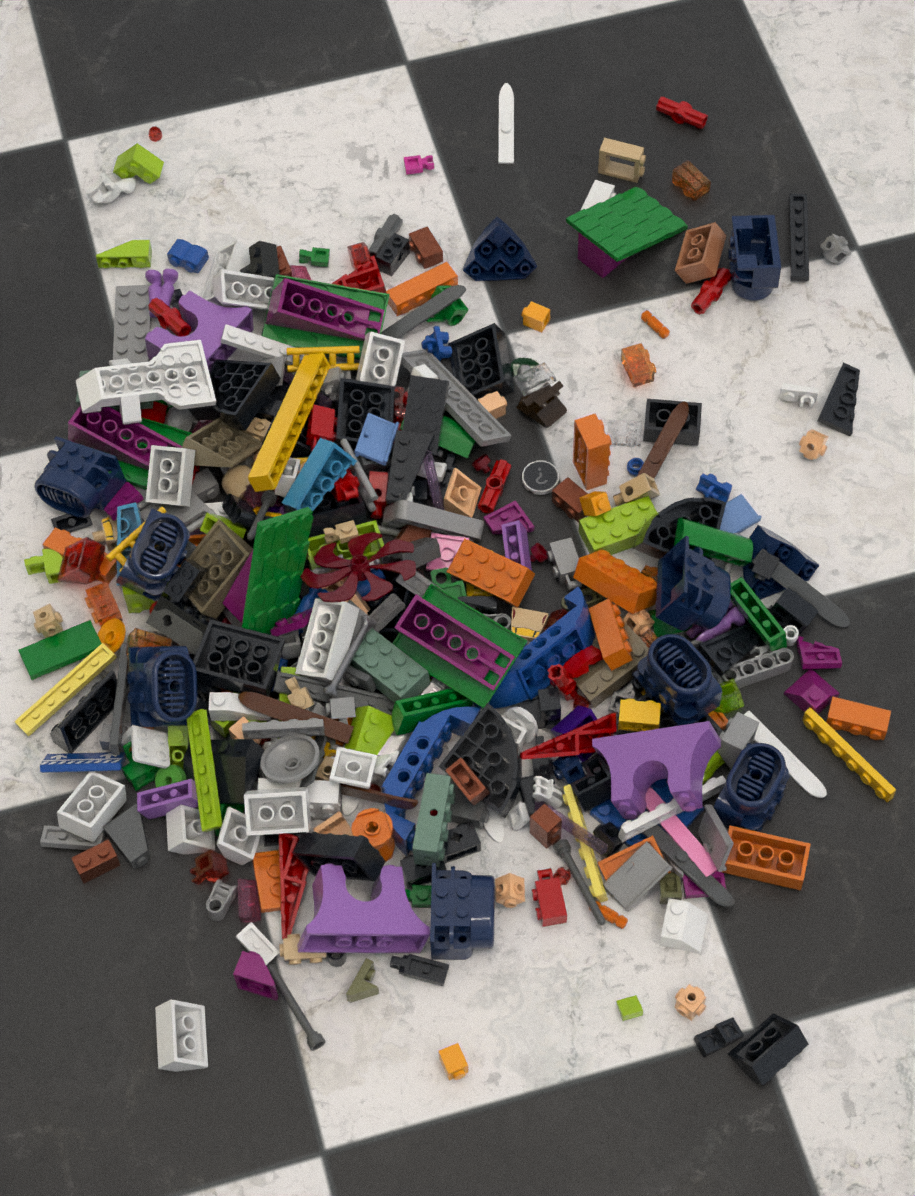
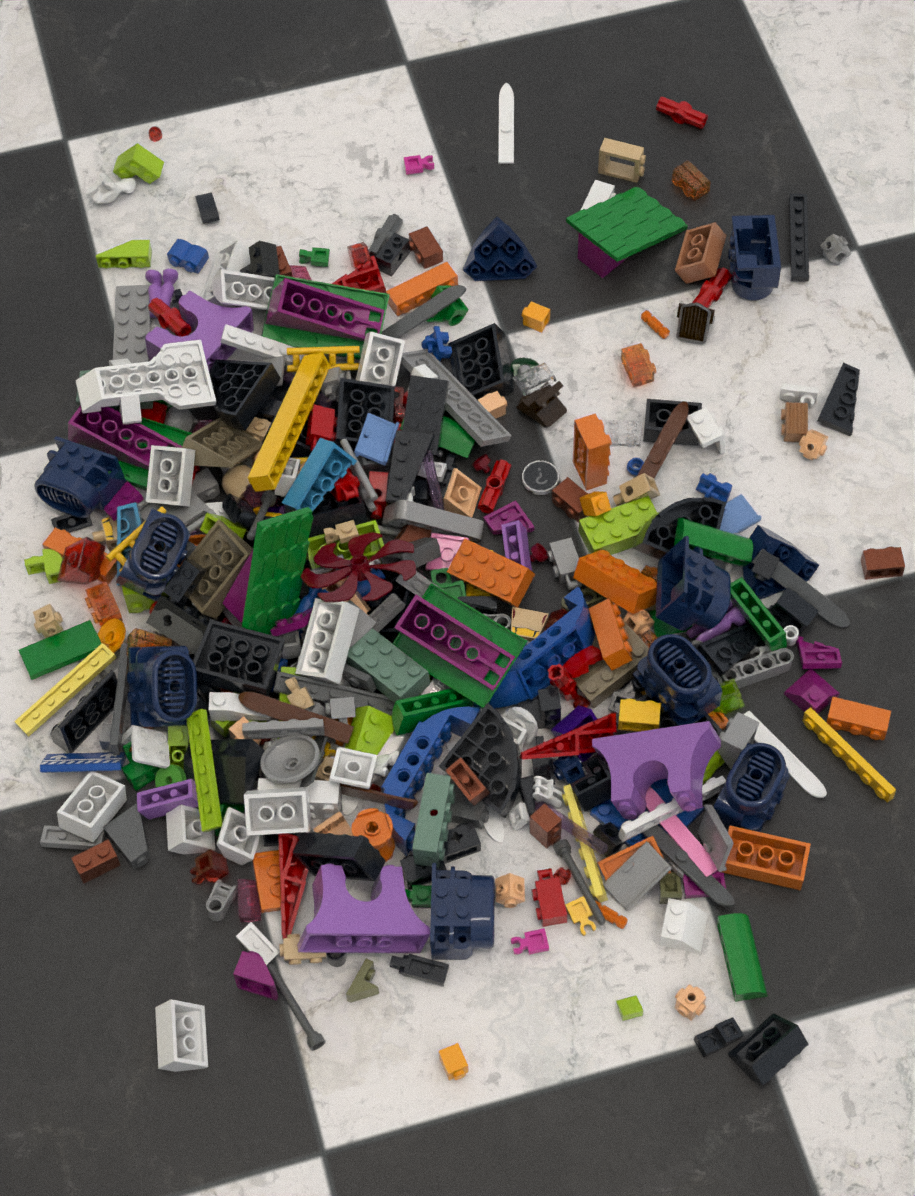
flat silver piece [323,615,375,698] -> none
none -> black slope [195,192,220,224]
none -> dark pink plate [511,928,549,955]
none -> yellow plate [565,896,596,936]
none -> dark brown piece [676,302,715,344]
none -> white bracket [687,407,726,454]
none -> green brick [716,913,768,1002]
none -> medium nougat brick [781,402,808,442]
none -> copper brick [861,546,905,580]

